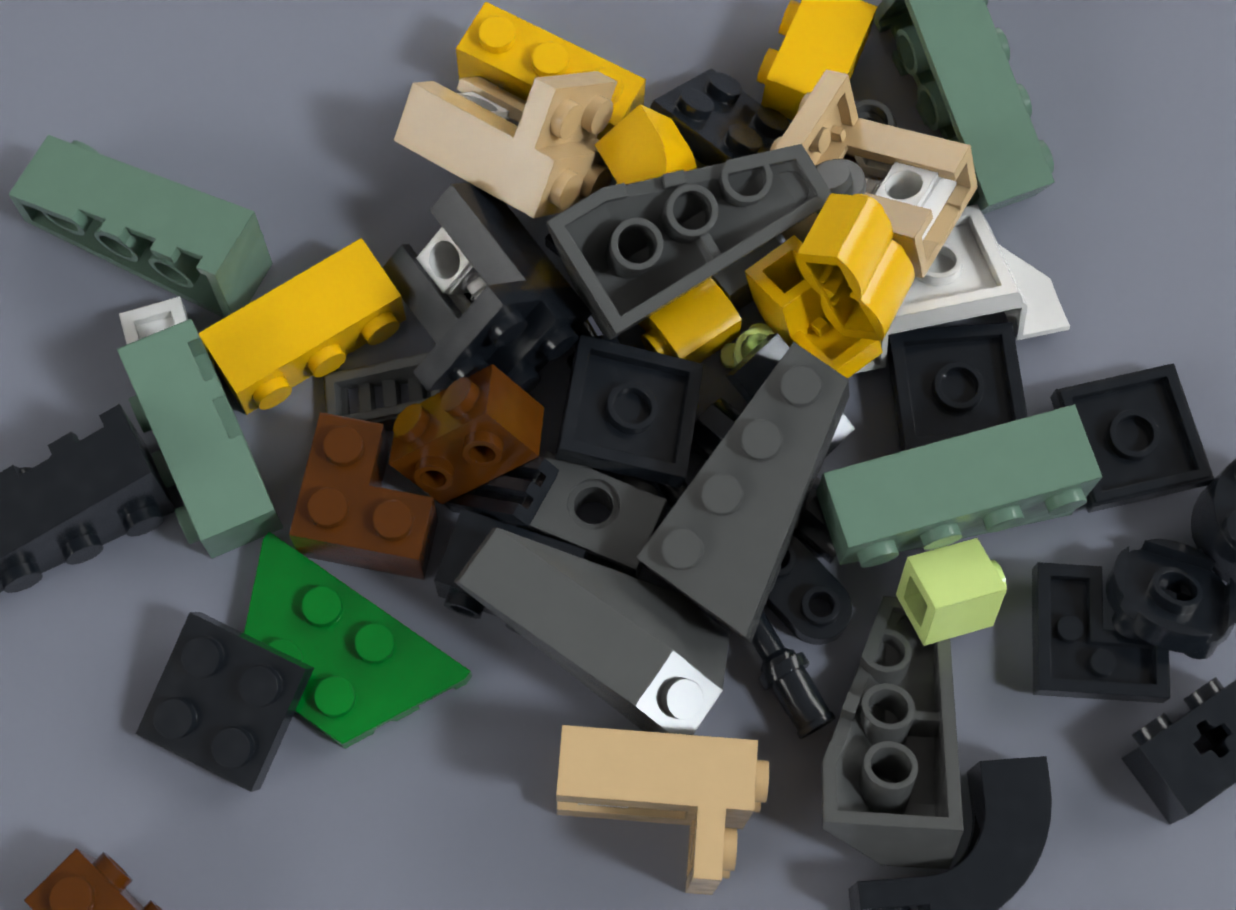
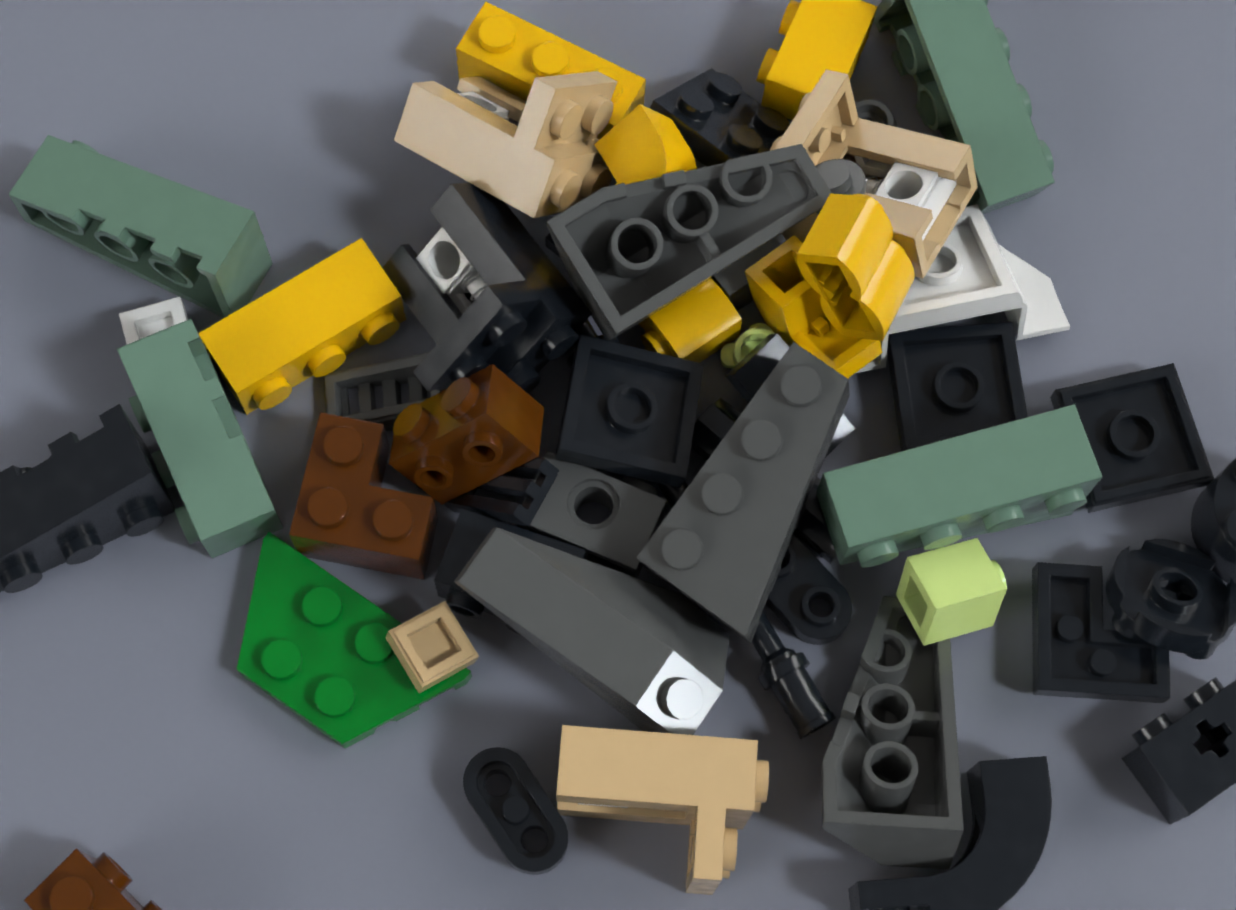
black plate [136,612,314,792] -> none
none -> tan tile [386,601,479,694]
none -> black plate [463,747,568,875]

